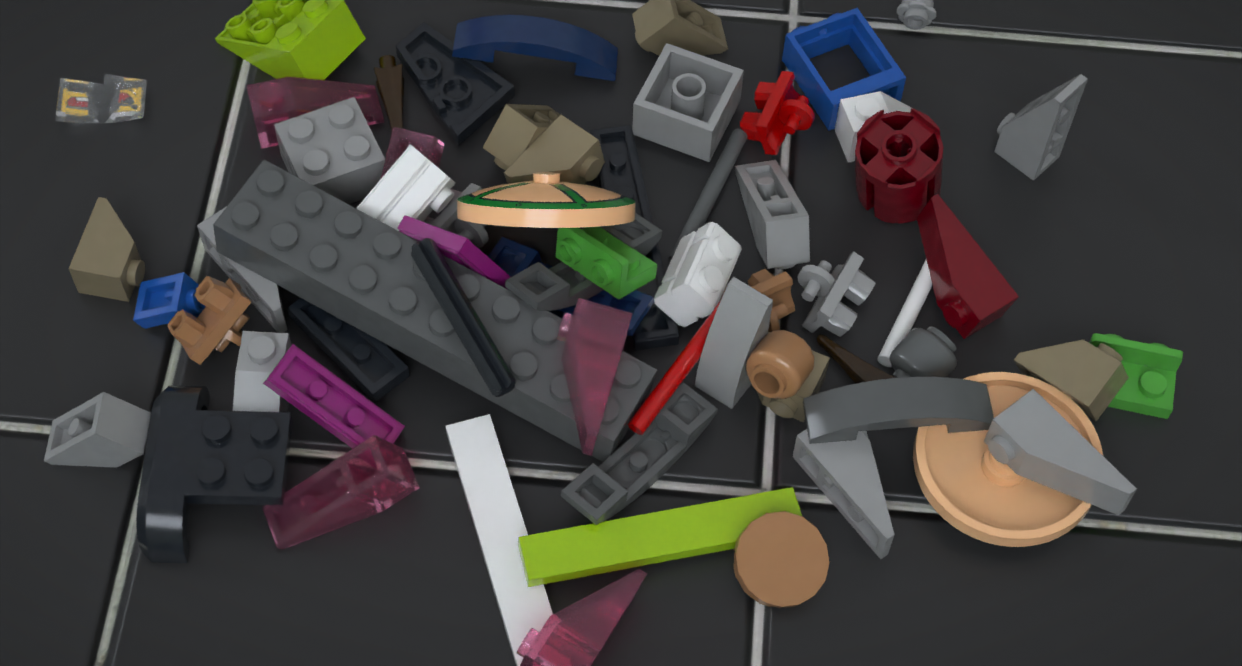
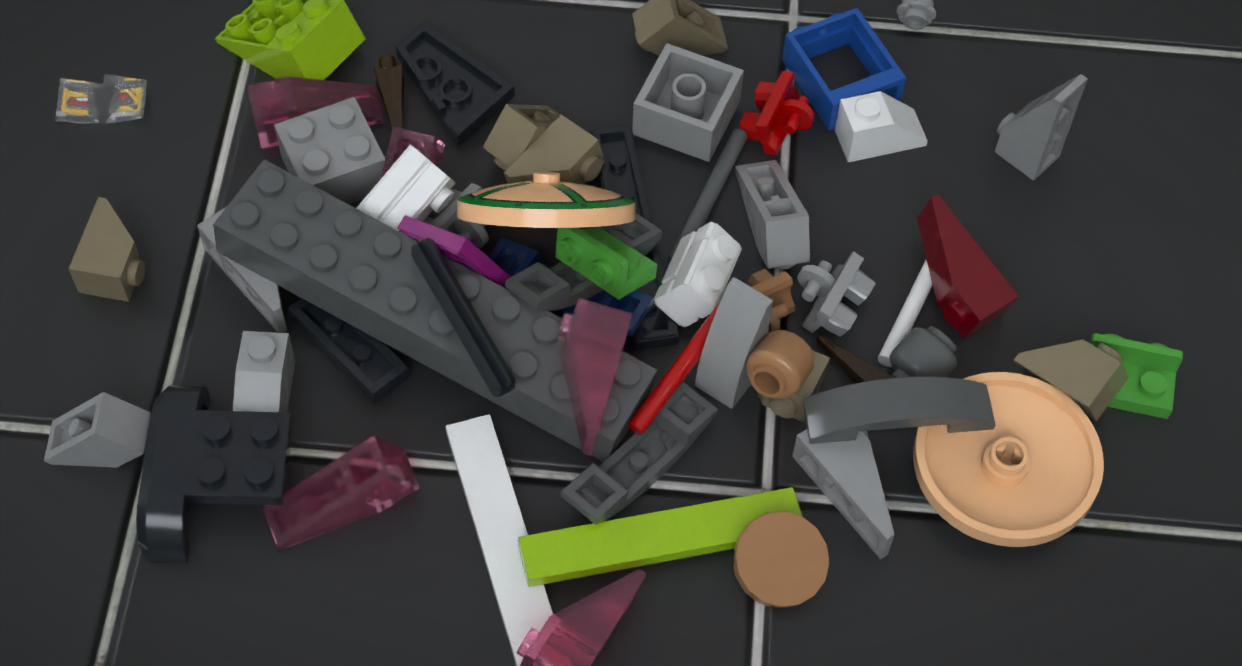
blue bracket [133,272,206,329] -> none
medium nougat hips [167,276,251,365] -> none
magenta tile [263,344,405,466] -> none
dark blue slope [452,15,618,81] -> none
dark red cylinder [855,108,944,224] -> none
light grey slope [984,389,1137,515] -> none

